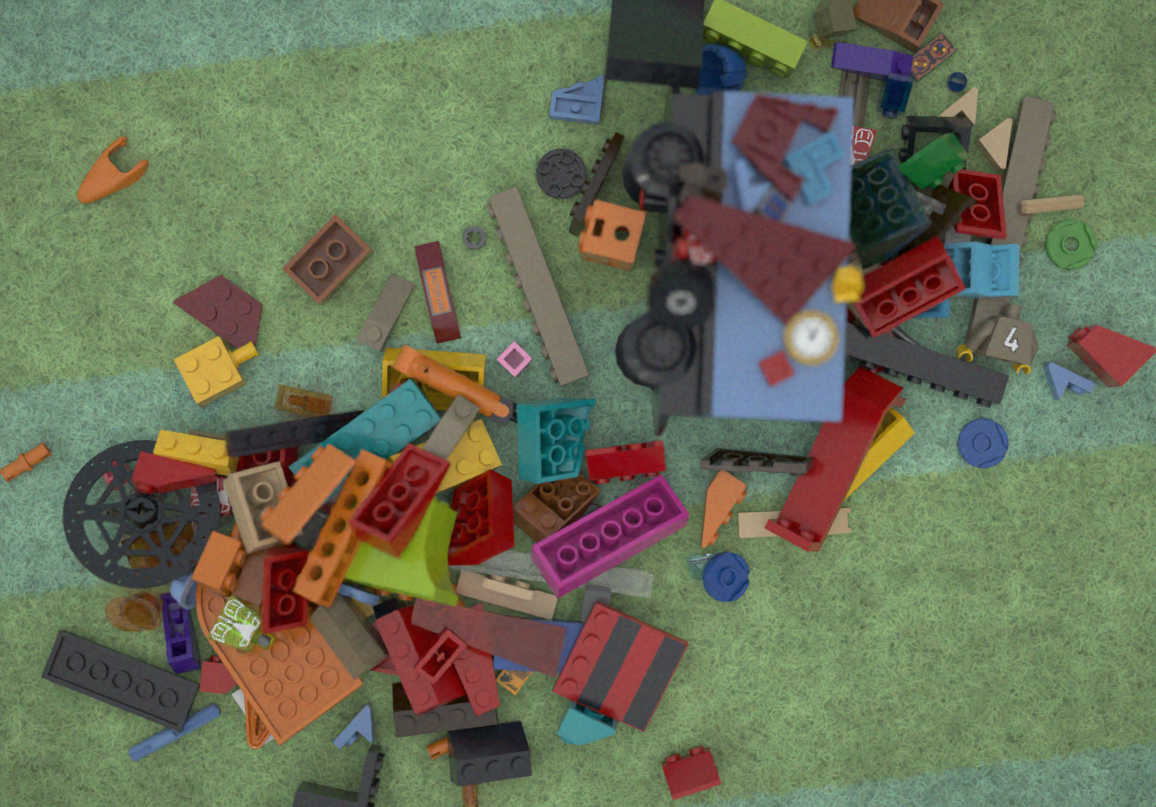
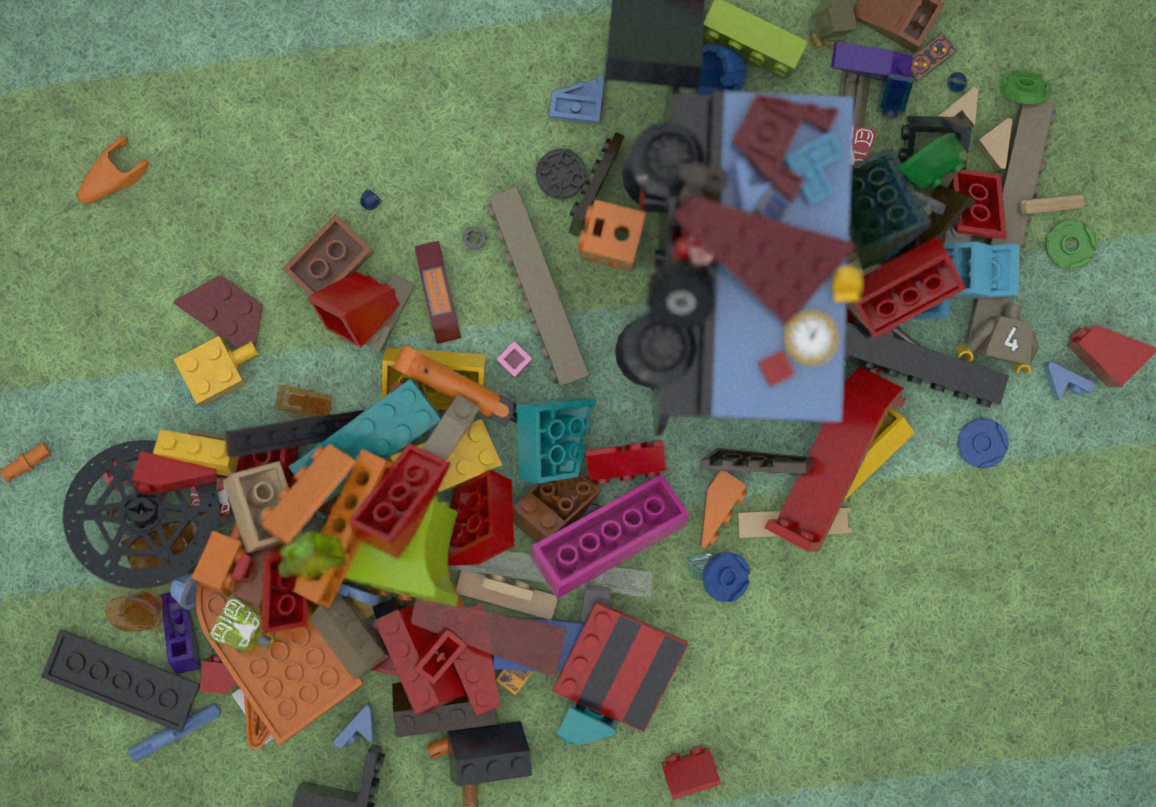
none -> red tile [232,553,256,584]
none -> clear neon green torso [278,531,346,577]
none -> red slope [308,271,400,348]
none -> clear blue hinge [360,189,382,211]
none -> bright green tile [1000,70,1052,104]

